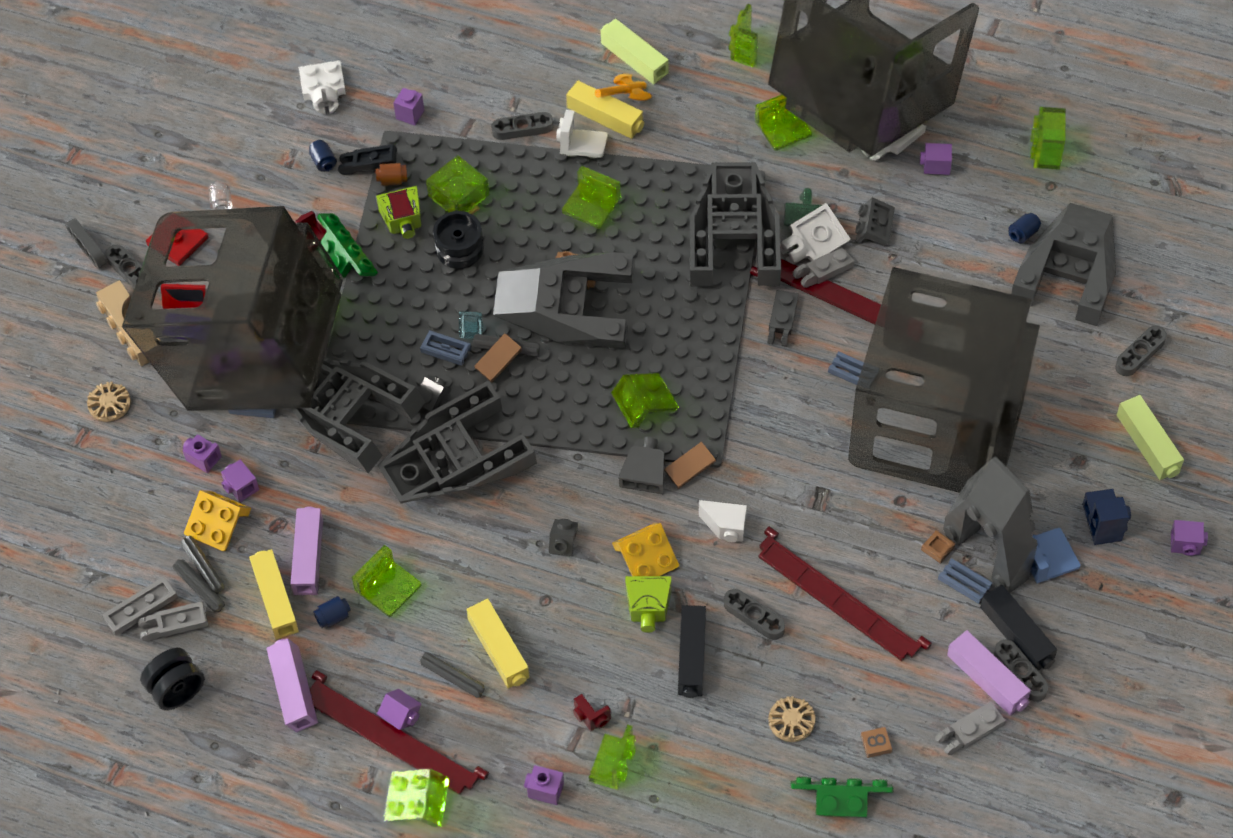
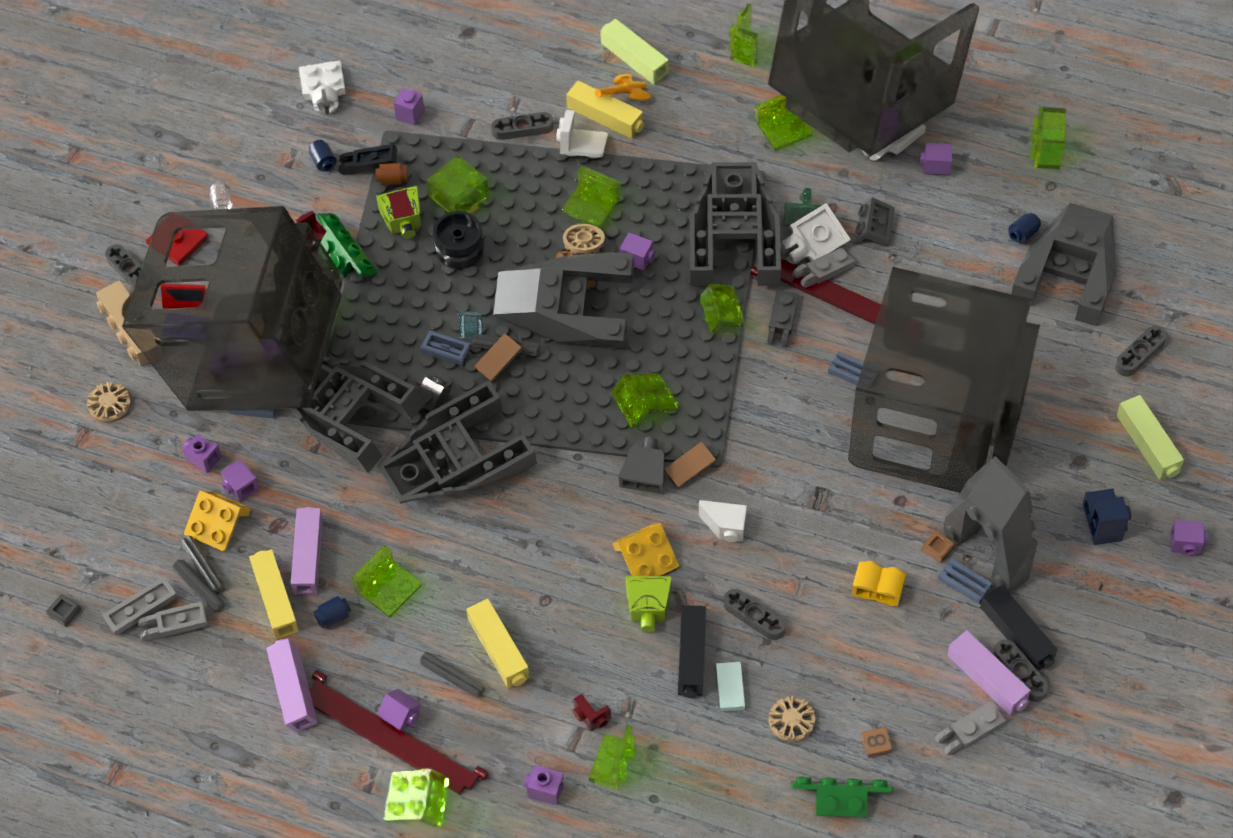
dark grey beam [65,218,108,269] -> none
black wheel [140,647,205,711] -> none
dark grey bracket [549,519,578,556] -> none
dark red piece [758,526,932,661] -> none
medium blue bracket [1031,528,1080,584] -> none
none -> dark grey tile [46,594,81,627]
none -> tan wheel [563,224,605,255]
none -> medium lavender brick [619,232,655,271]
none -> clear neon green bracket [700,284,744,333]
none -> light aqua tile [716,662,745,712]
none -> yellow brick [851,561,906,606]

